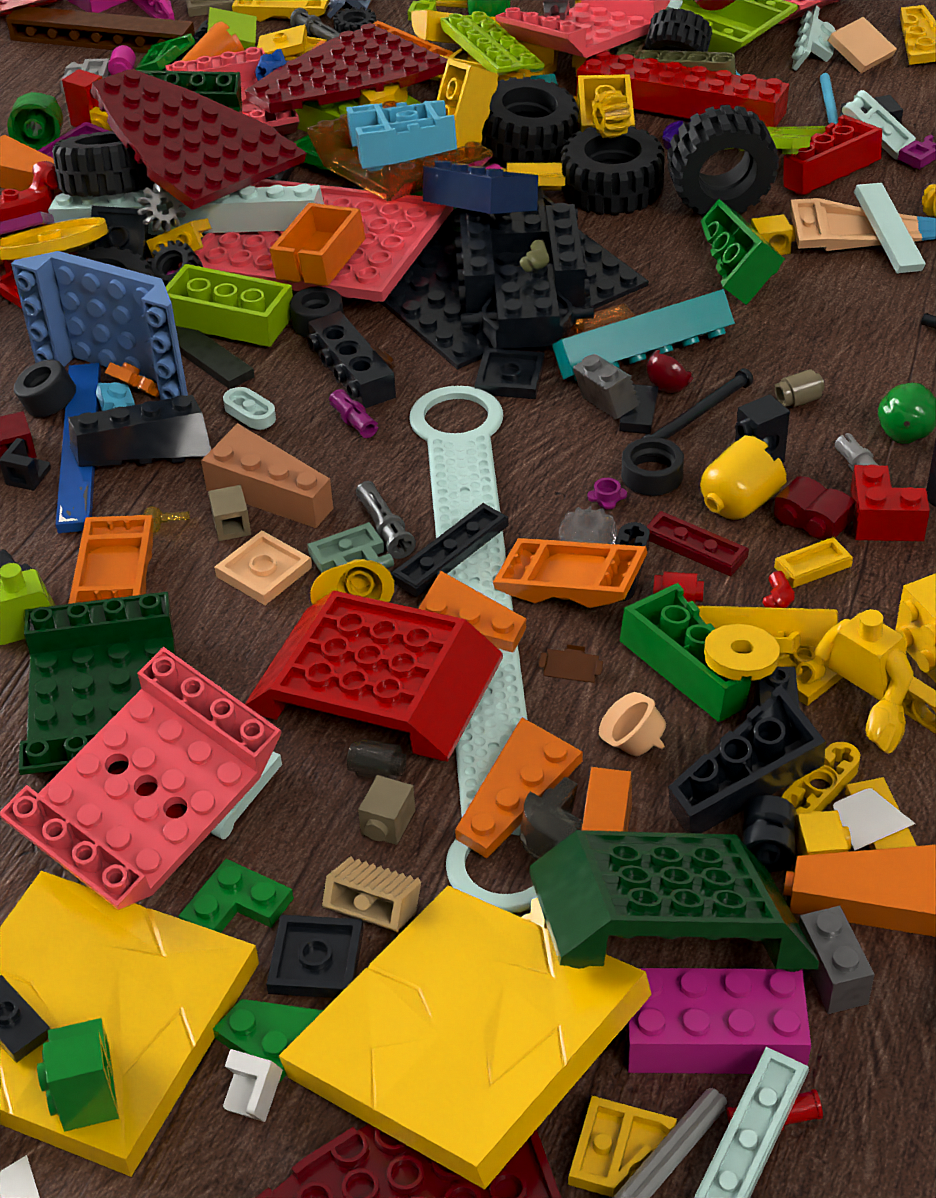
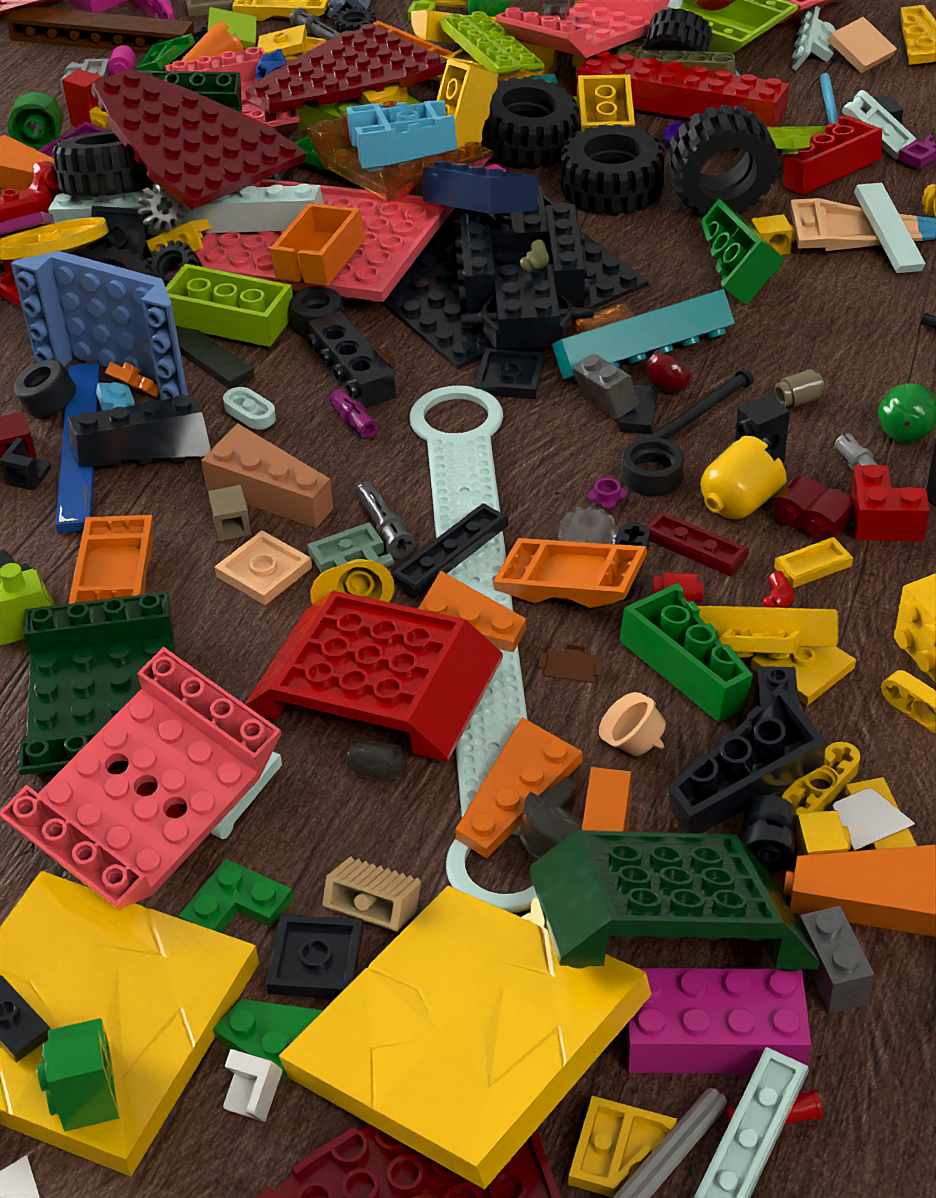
clear yellow hand [144,506,190,533] -> none
dark tan brick [358,775,416,845] -> none
yellow piece [501,163,565,191] -> none
yellow gear [591,90,631,138] -> none
yellow tile [704,624,780,681] -> none
yellow torso [796,609,913,754] -> none

